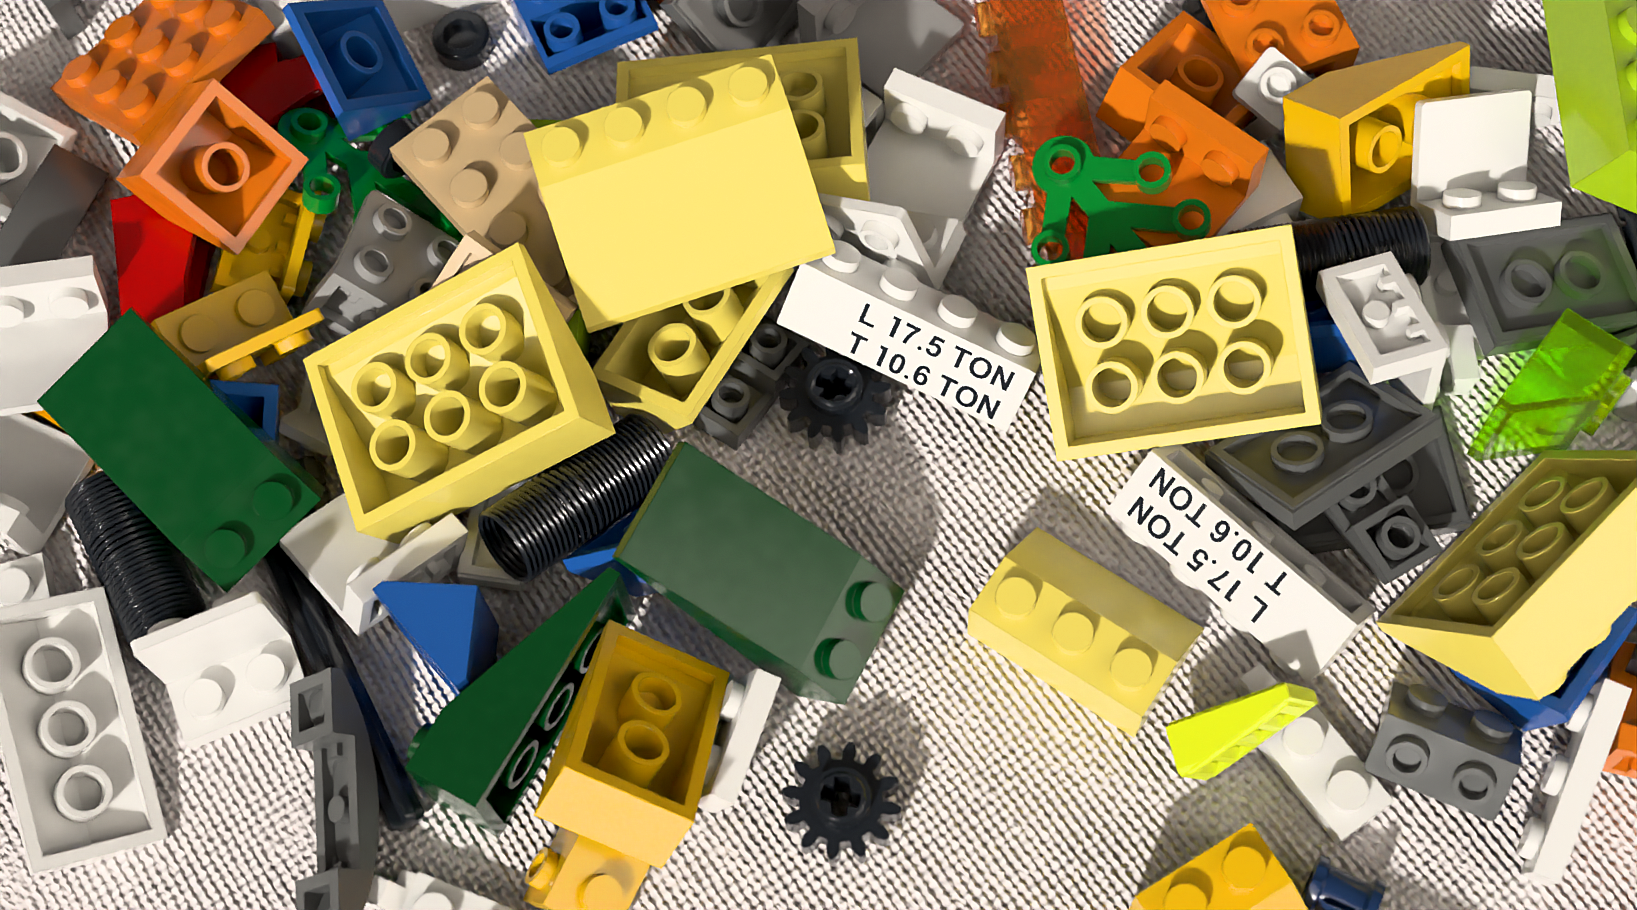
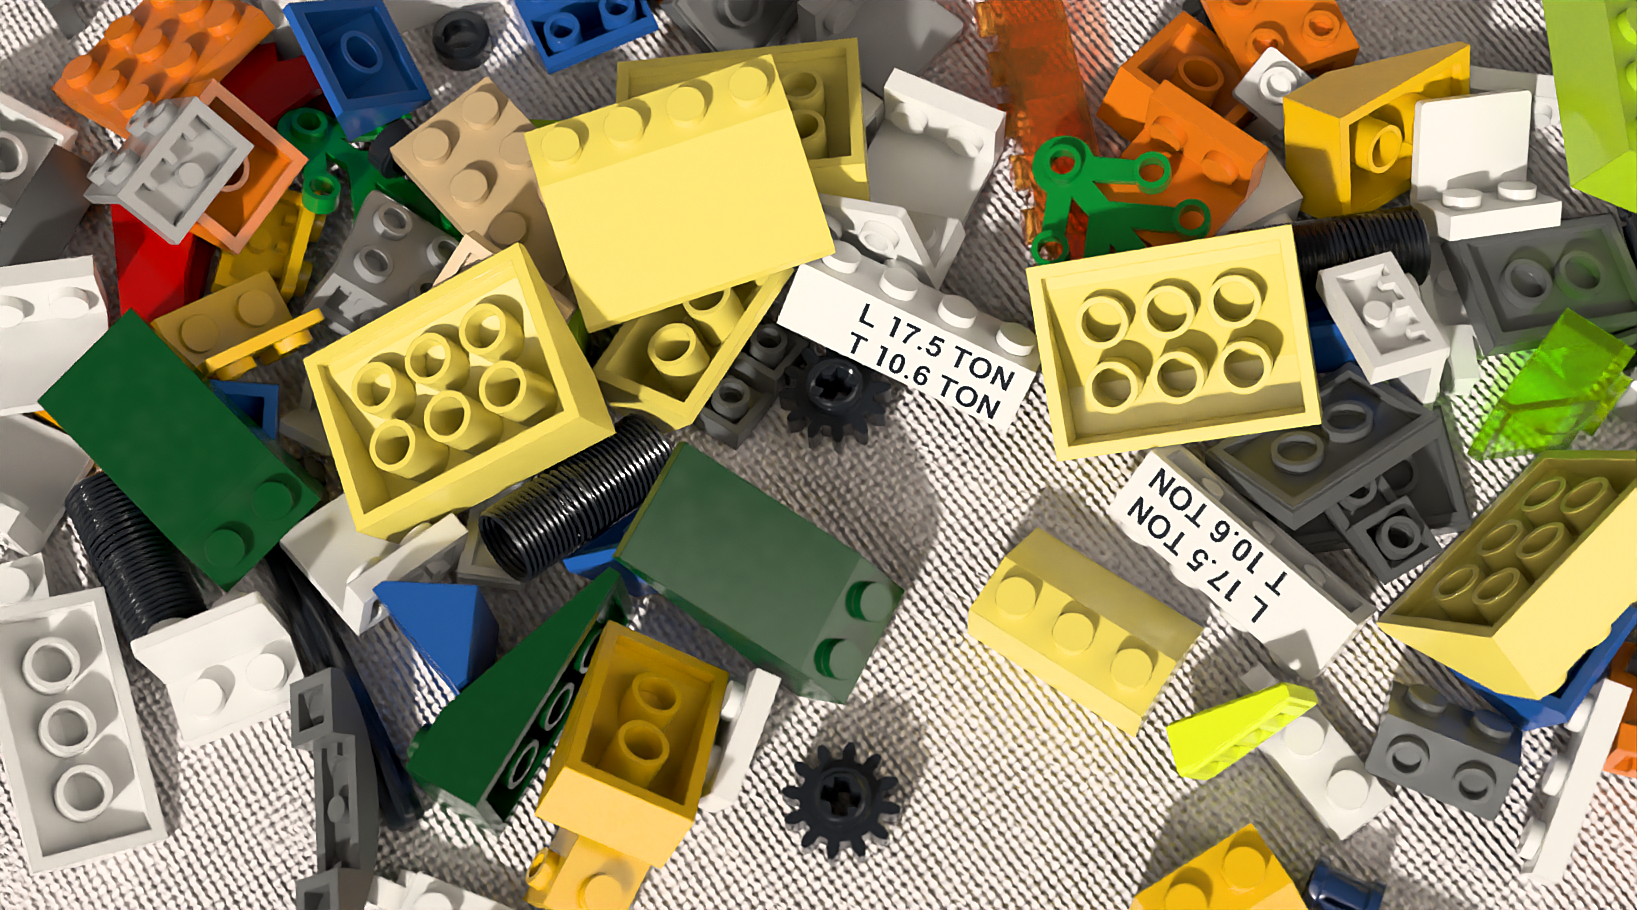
none -> light grey bracket [83,96,254,245]

